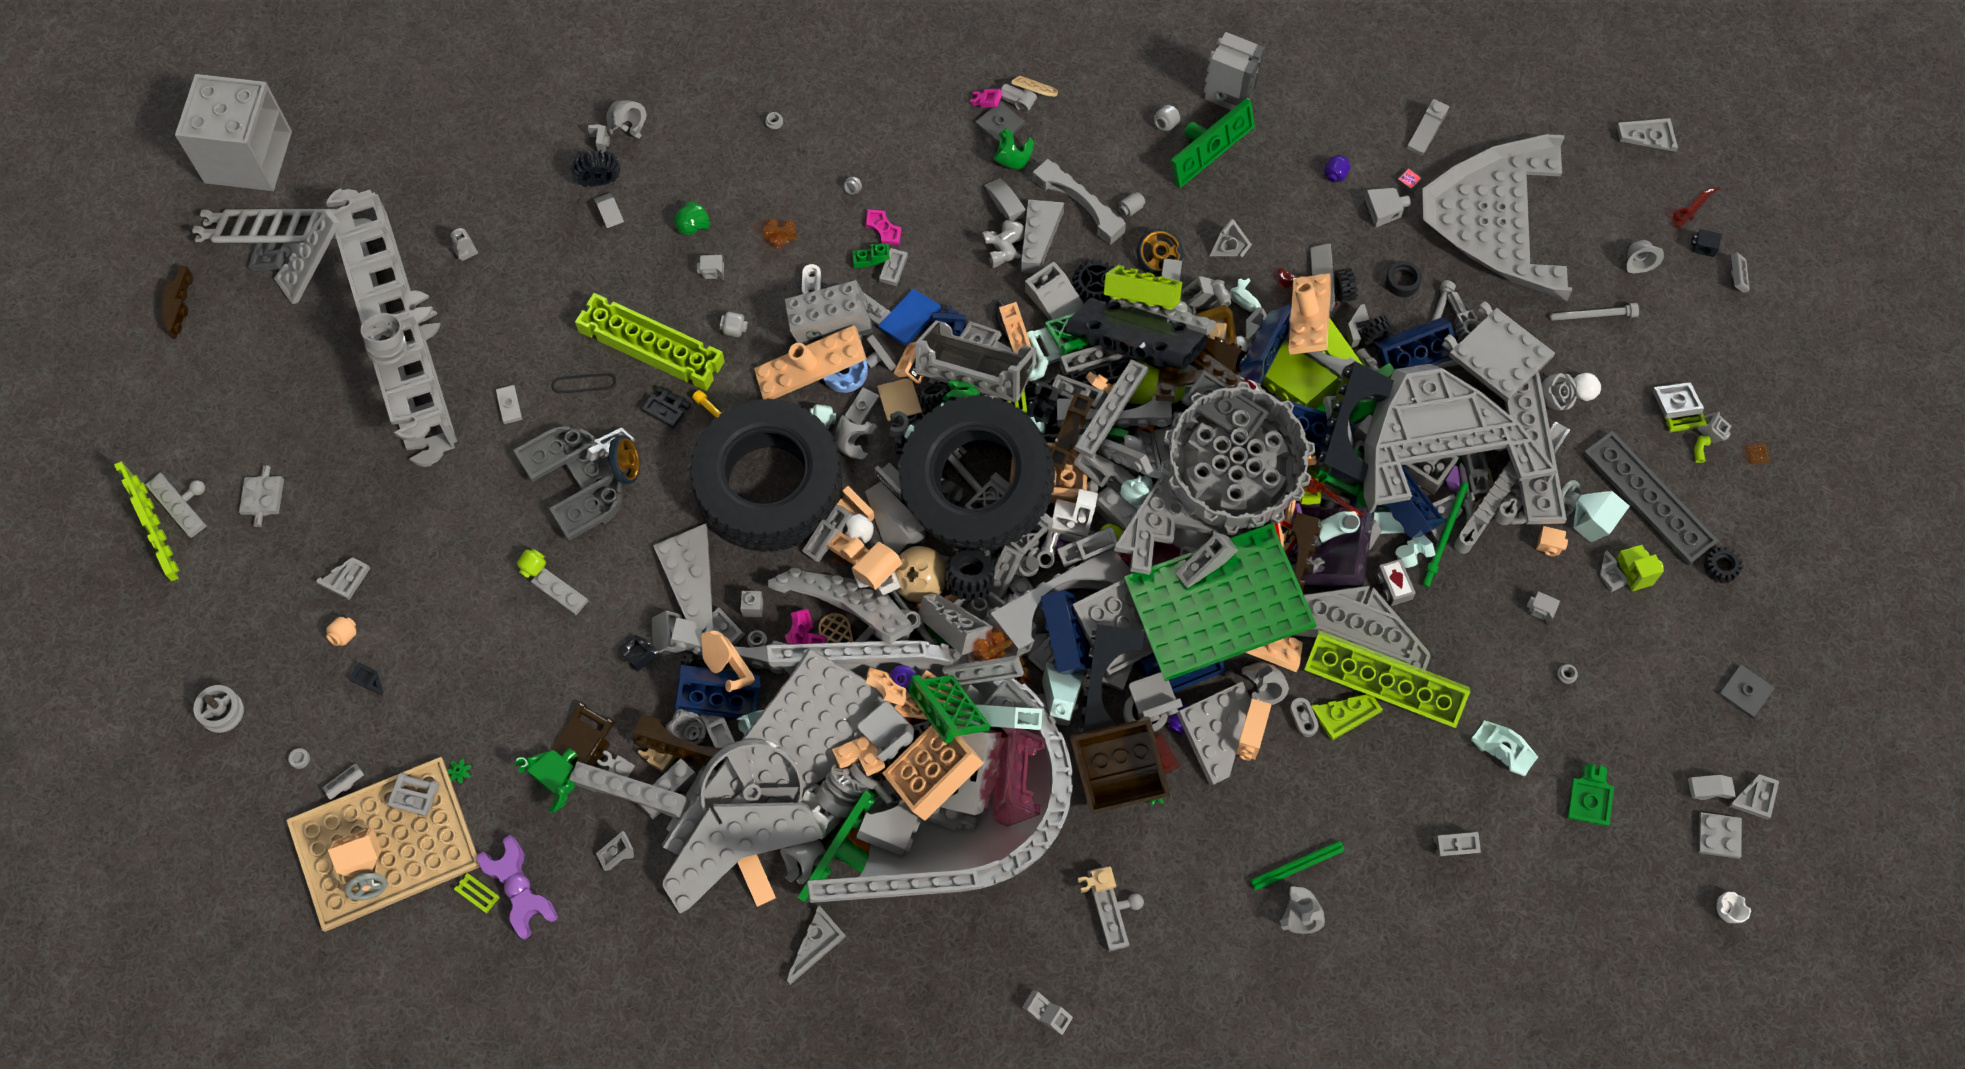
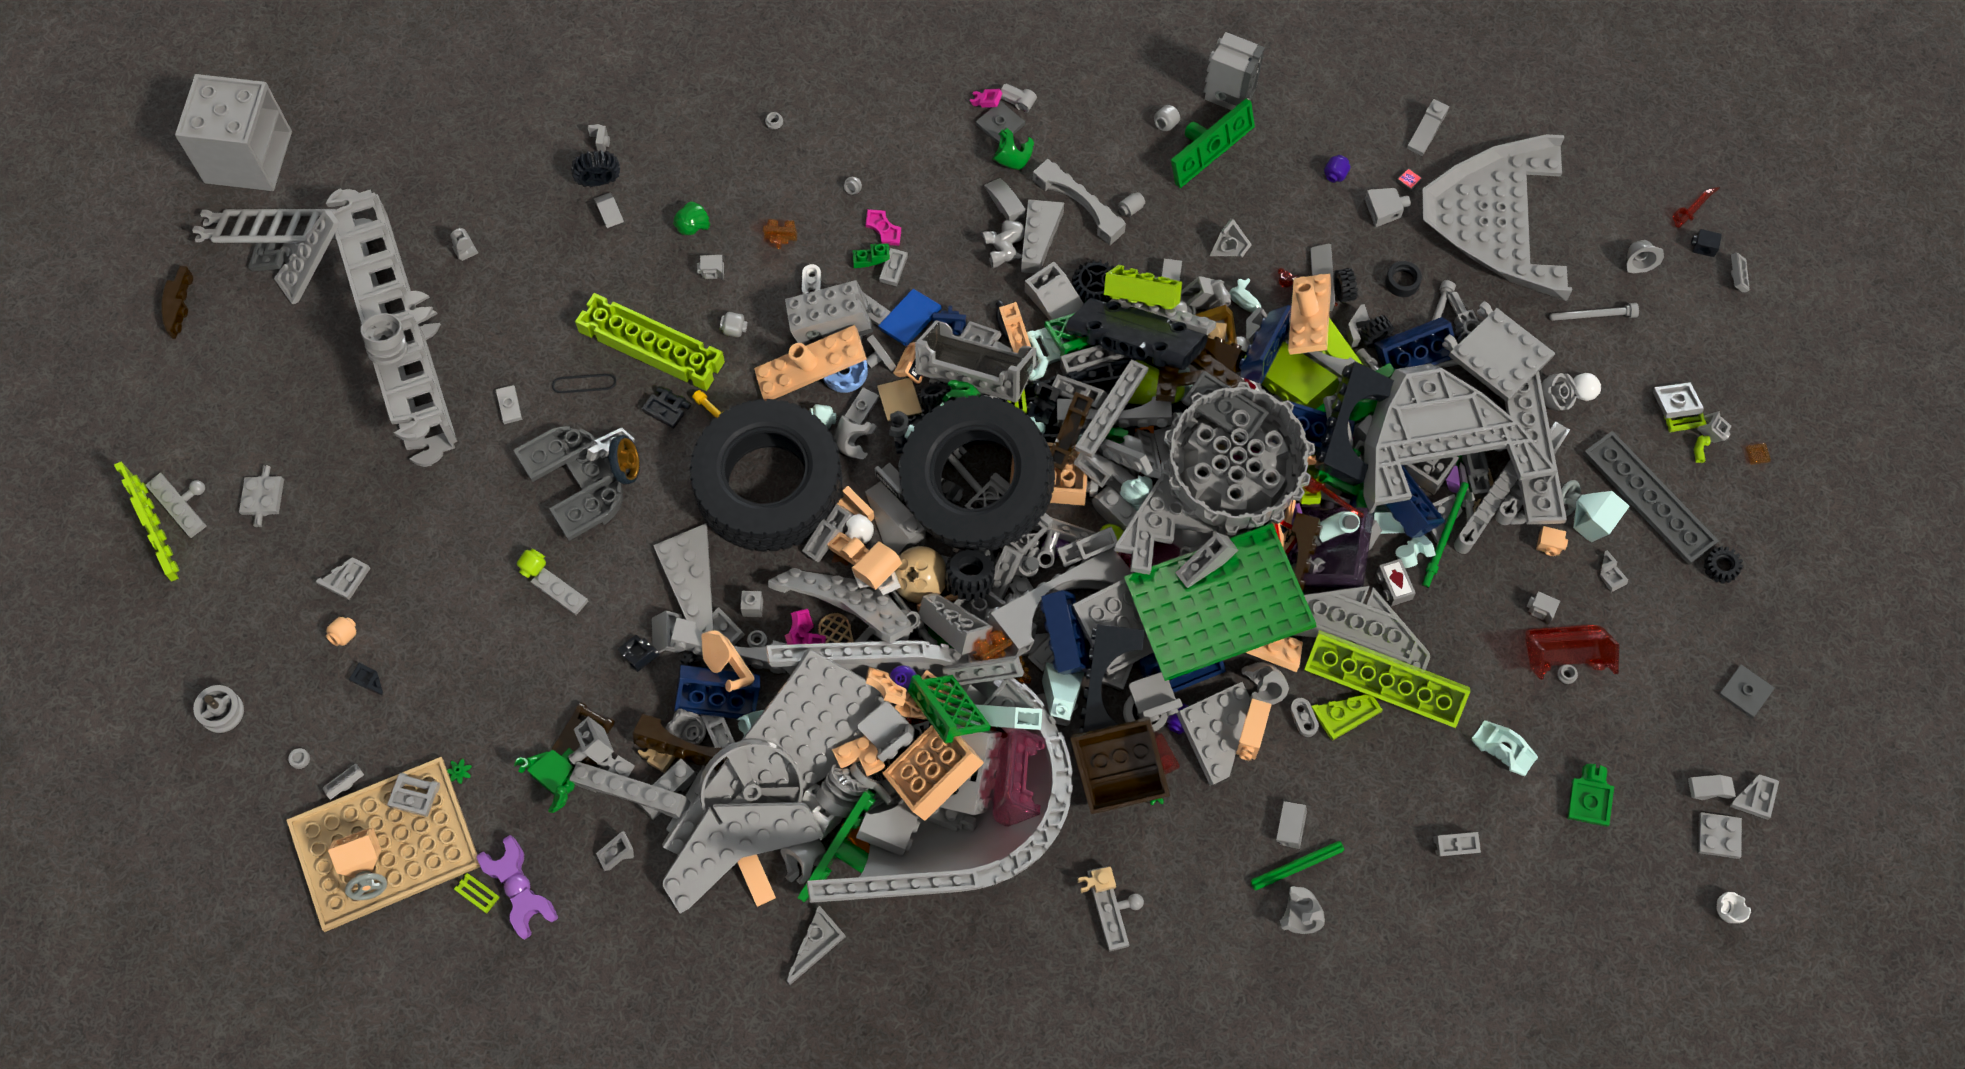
light grey piece [606,100,647,138] -> none
tan window [1011,76,1058,97] -> none
light grey slope [1022,990,1073,1035] -> none
white brick [1052,489,1098,536] -> none
light nougat plate [1086,371,1115,394] -> none
pearl gold wheel [1136,228,1183,275] -> none
light grey wing [1616,118,1678,152] -> none
lime brick [1616,545,1664,592] -> none
none -> light grey brick [568,716,614,766]
none -> light grey hinge [1276,801,1307,849]
none -> clear red windscreen [1525,625,1619,680]

